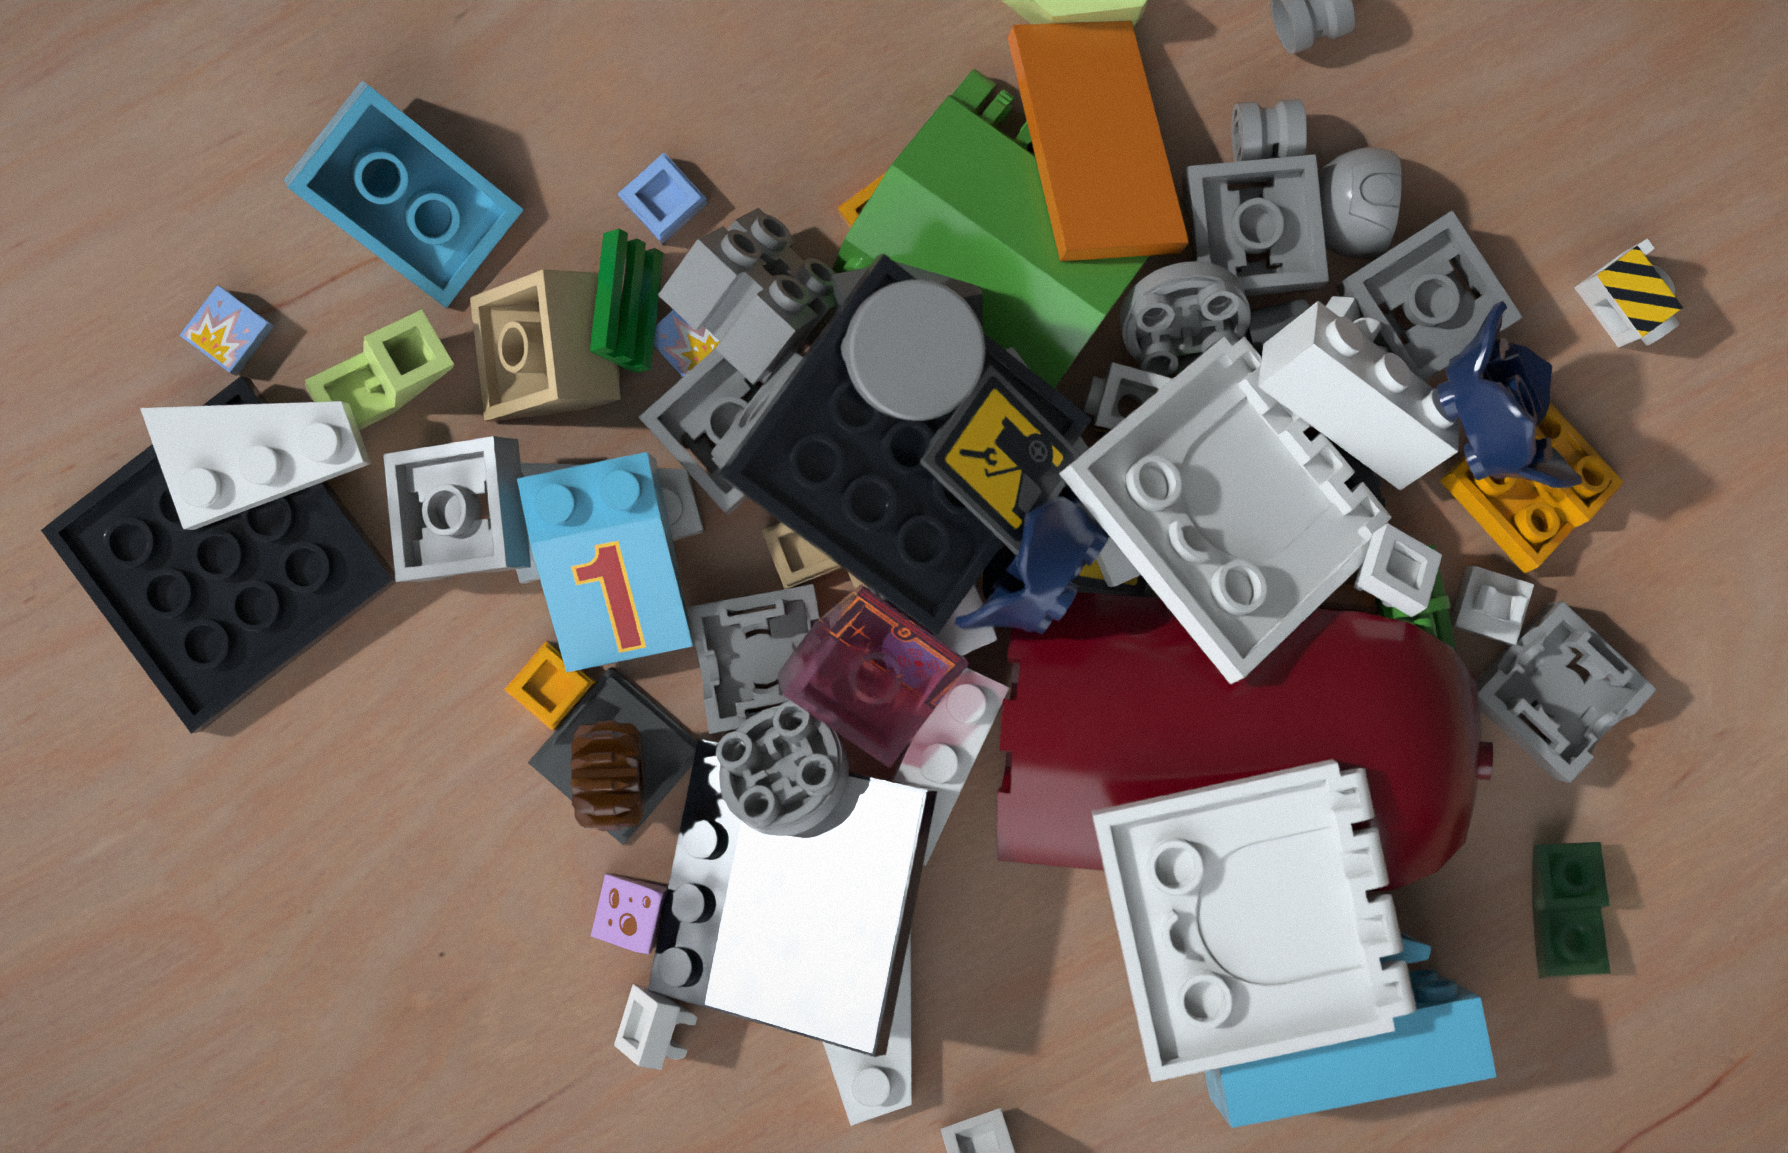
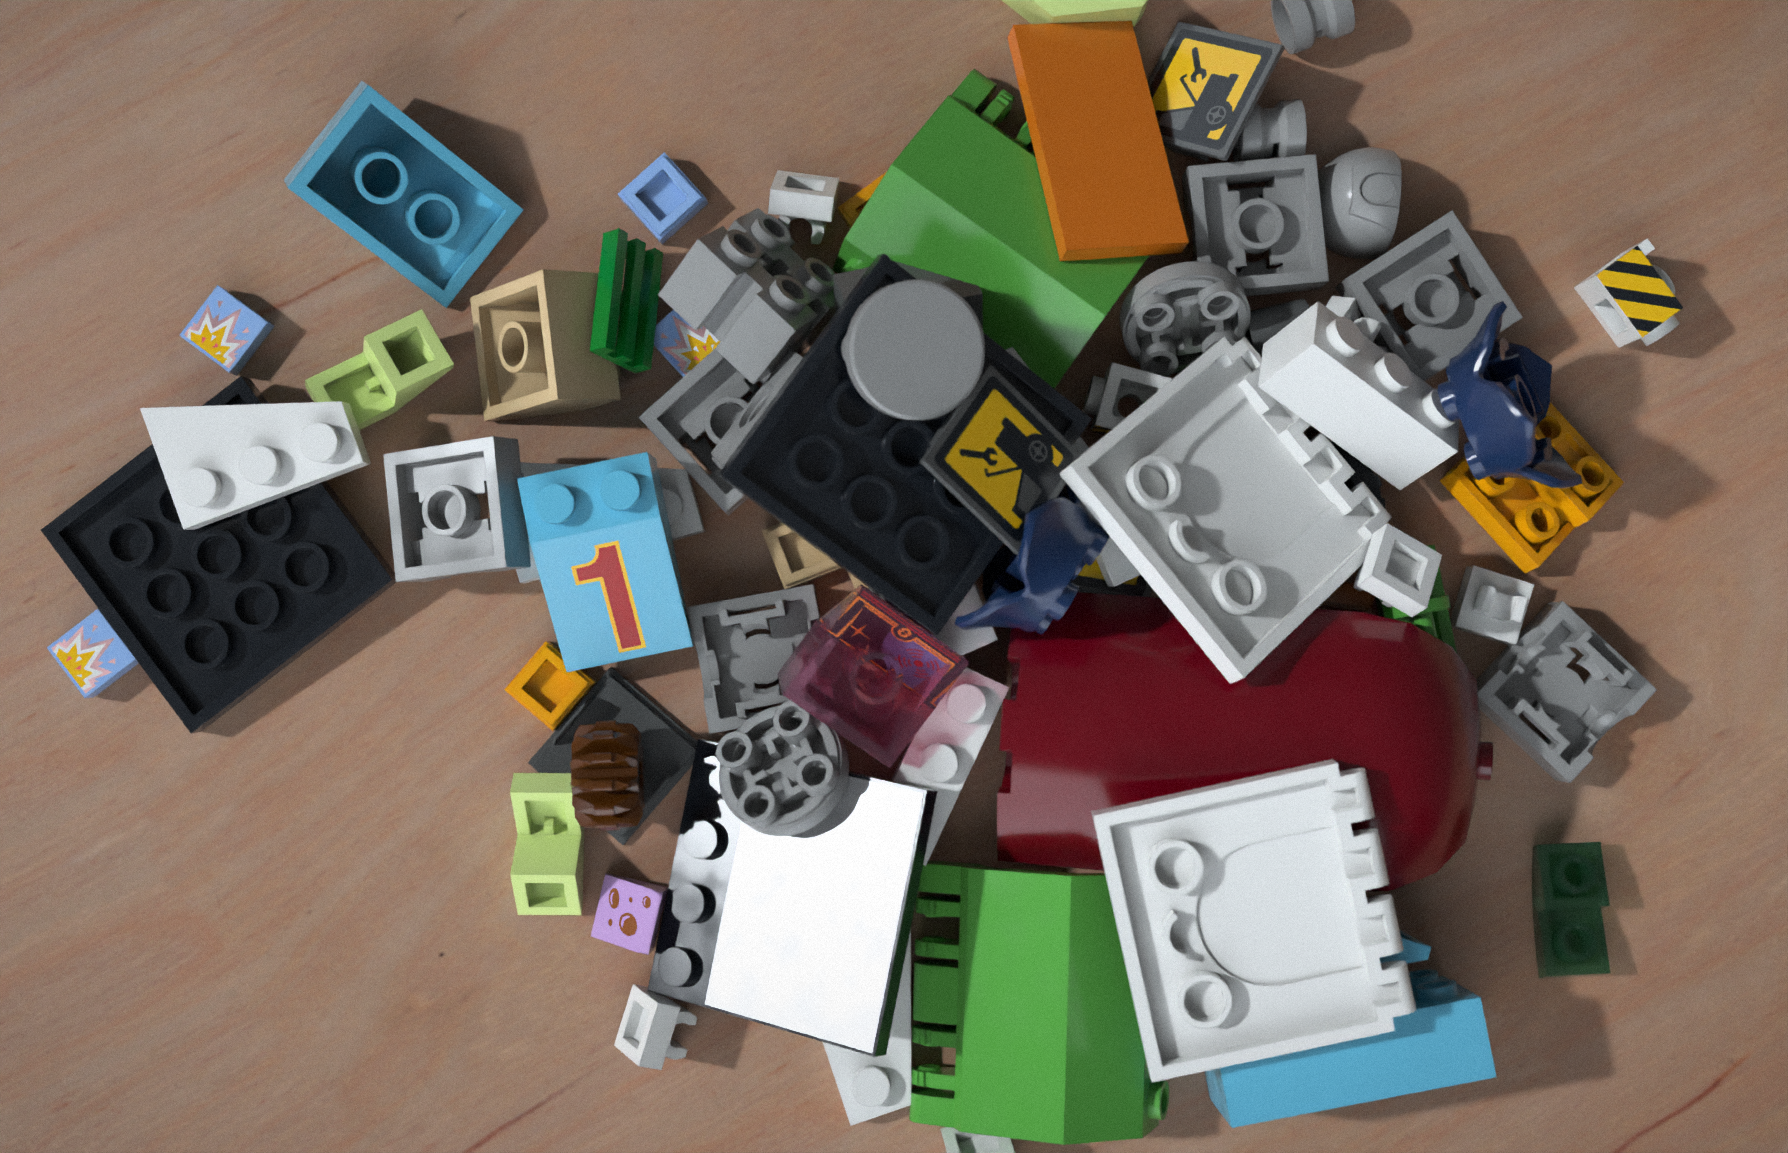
none -> tile [47,609,138,698]
none -> yellowish green slope [510,773,584,915]
none -> white tile [768,170,840,245]
none -> bright green hinge [909,860,1169,1145]
none -> piece [1147,21,1285,161]

